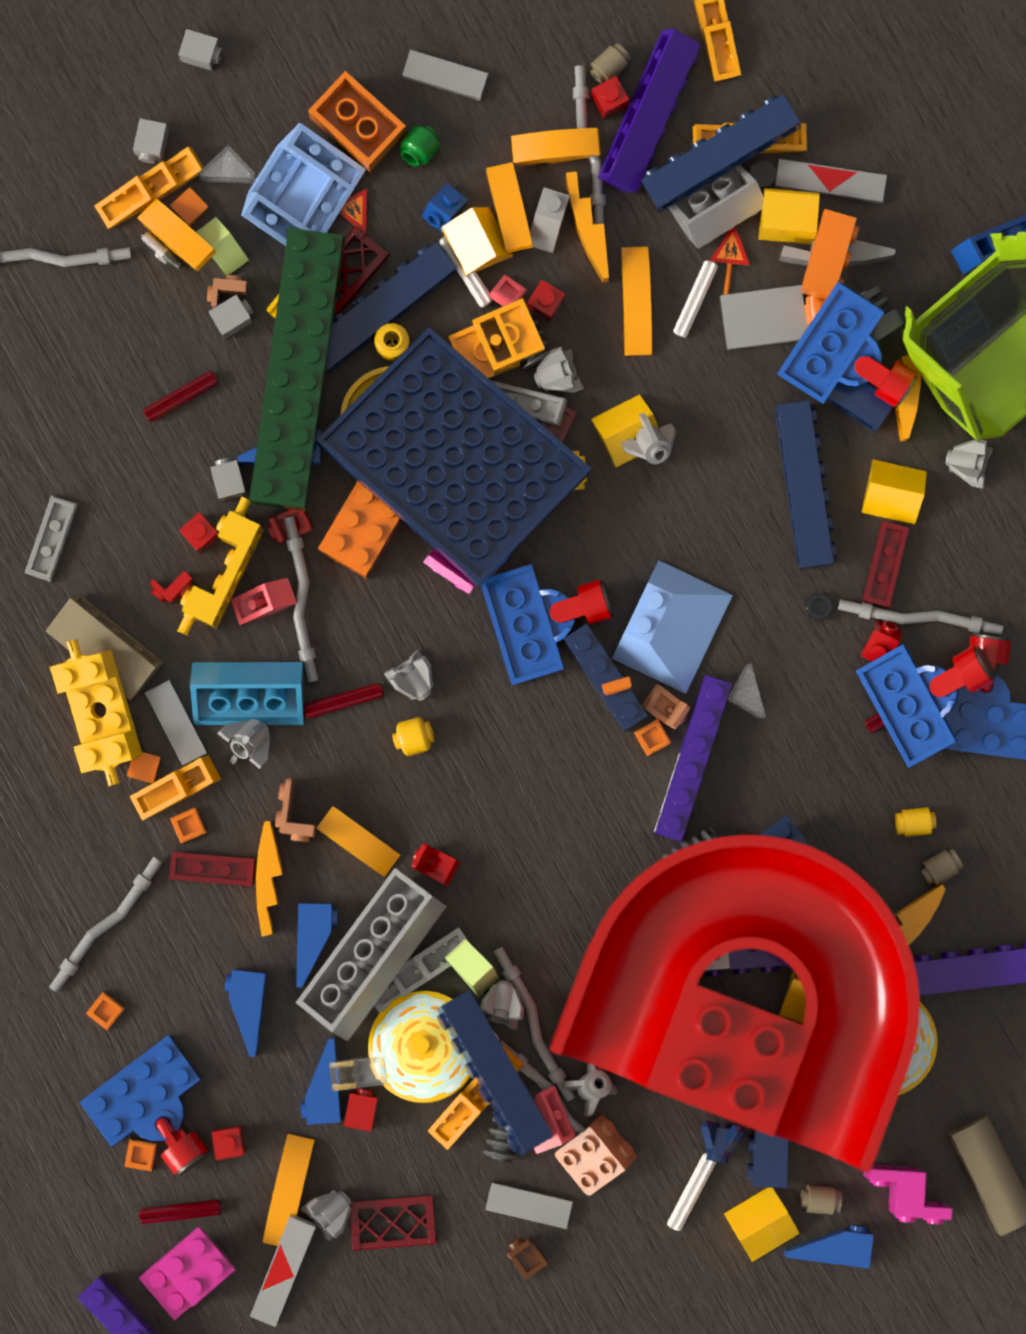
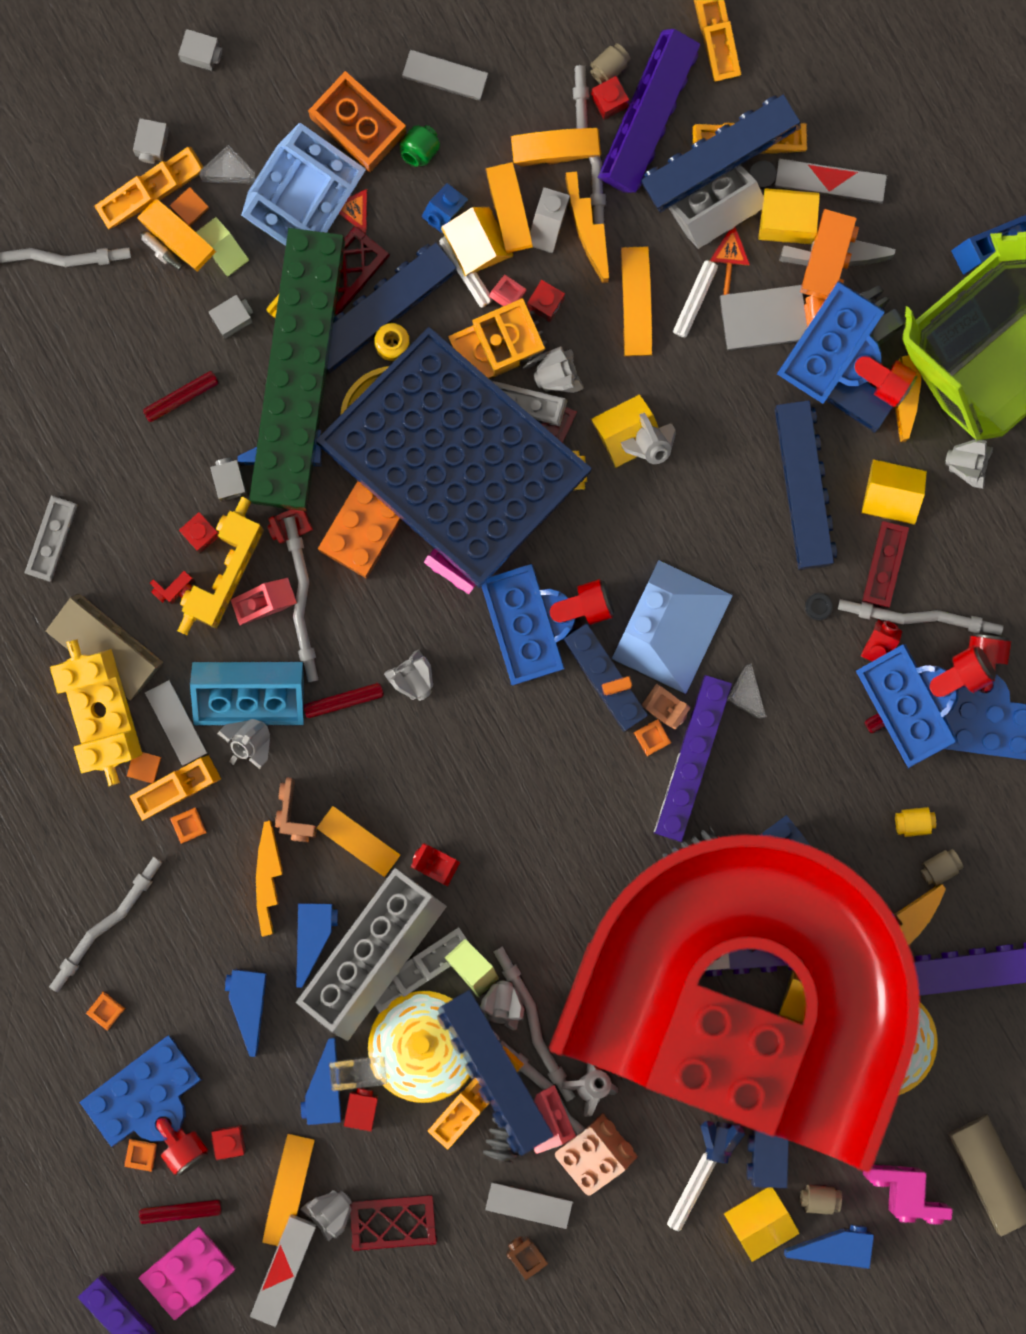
dark red plate [169,852,255,886] -> none
nougat bracket [207,275,248,309] -> none
yellow head [392,717,435,756] -> none

